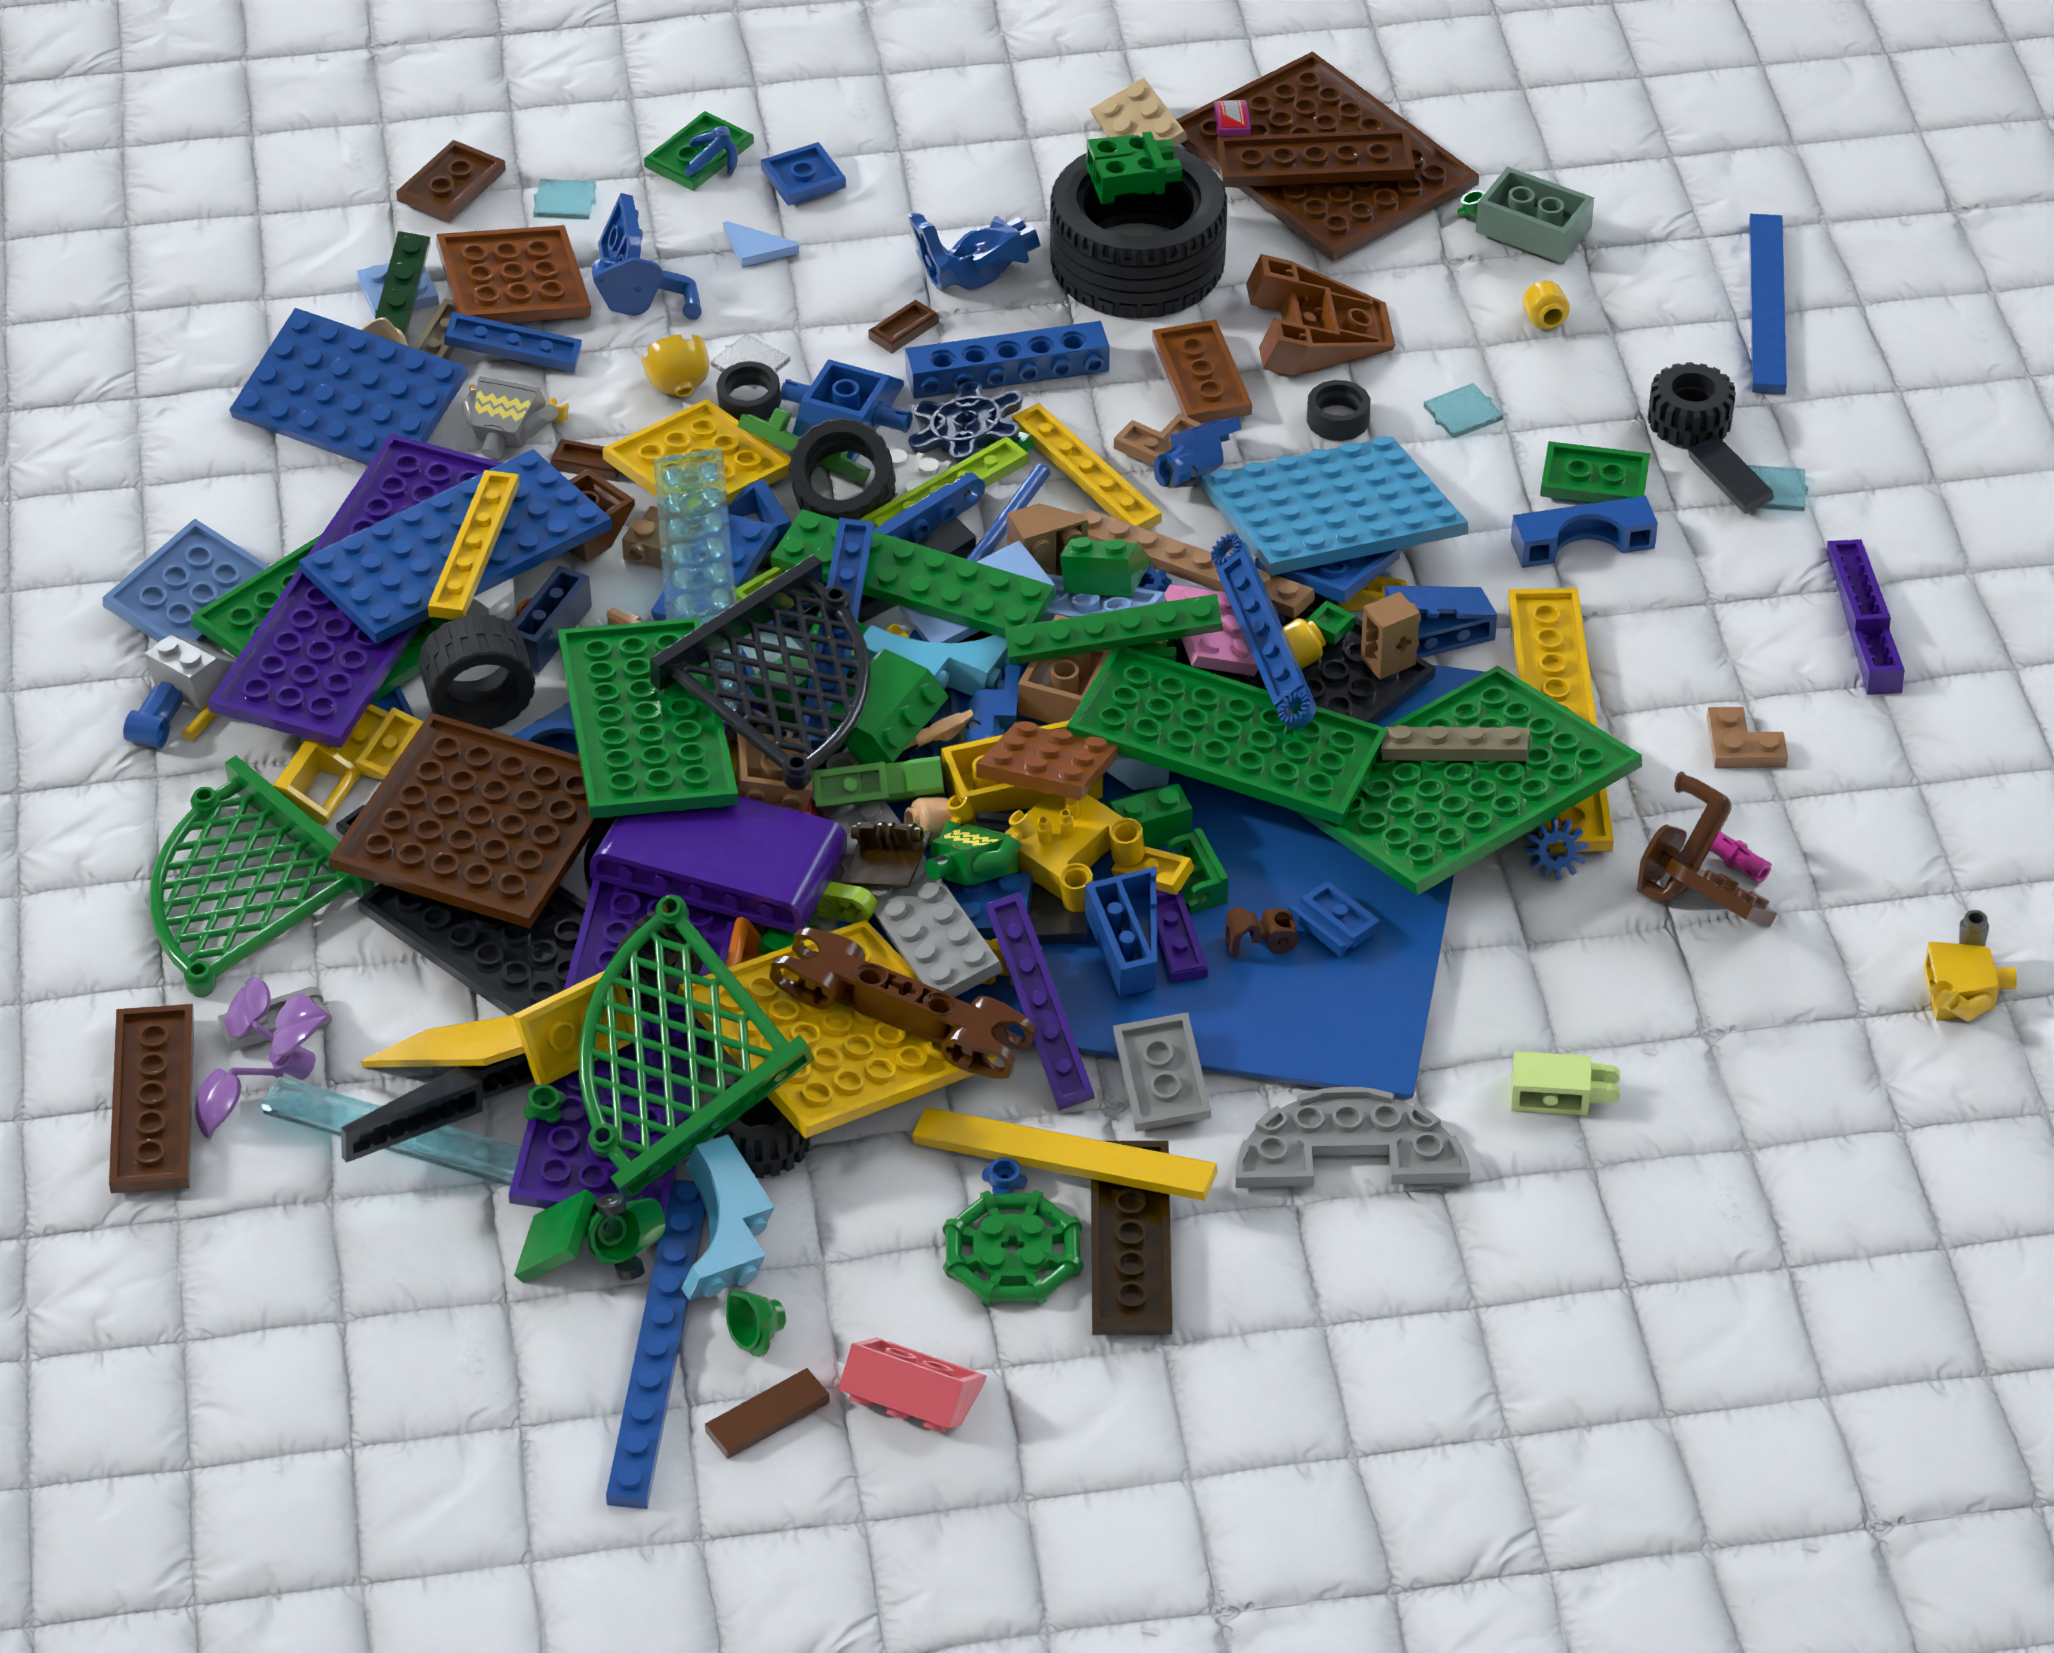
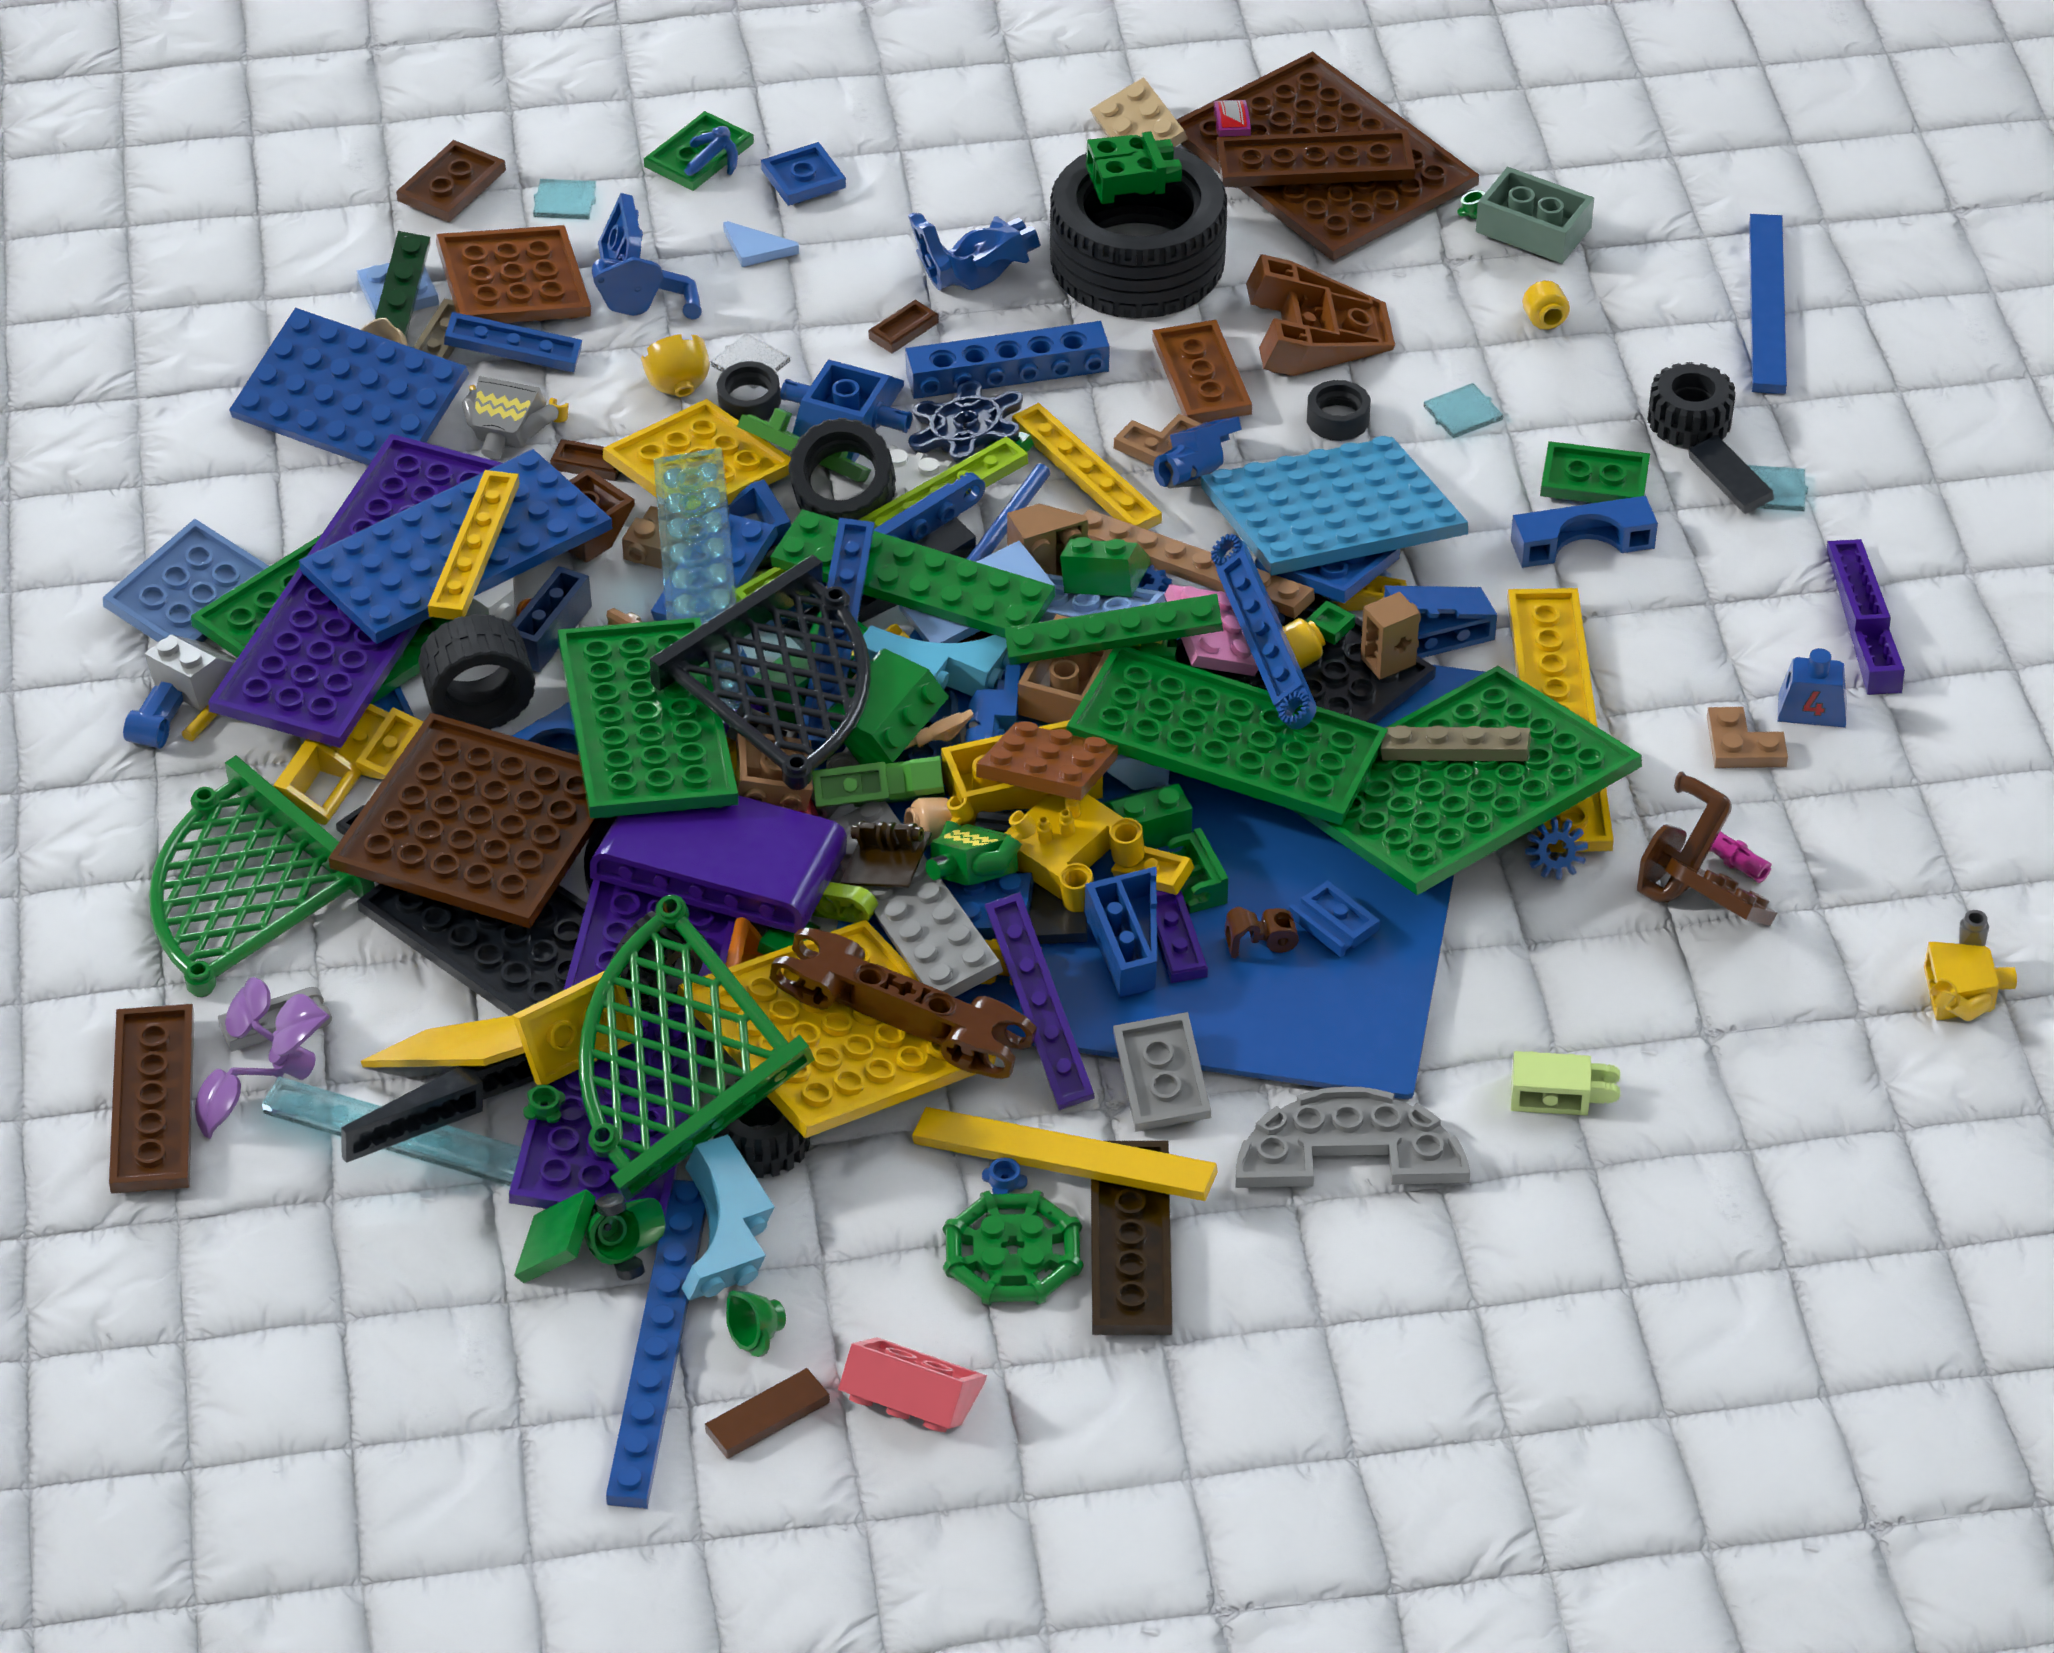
none -> blue torso [1777,648,1847,728]

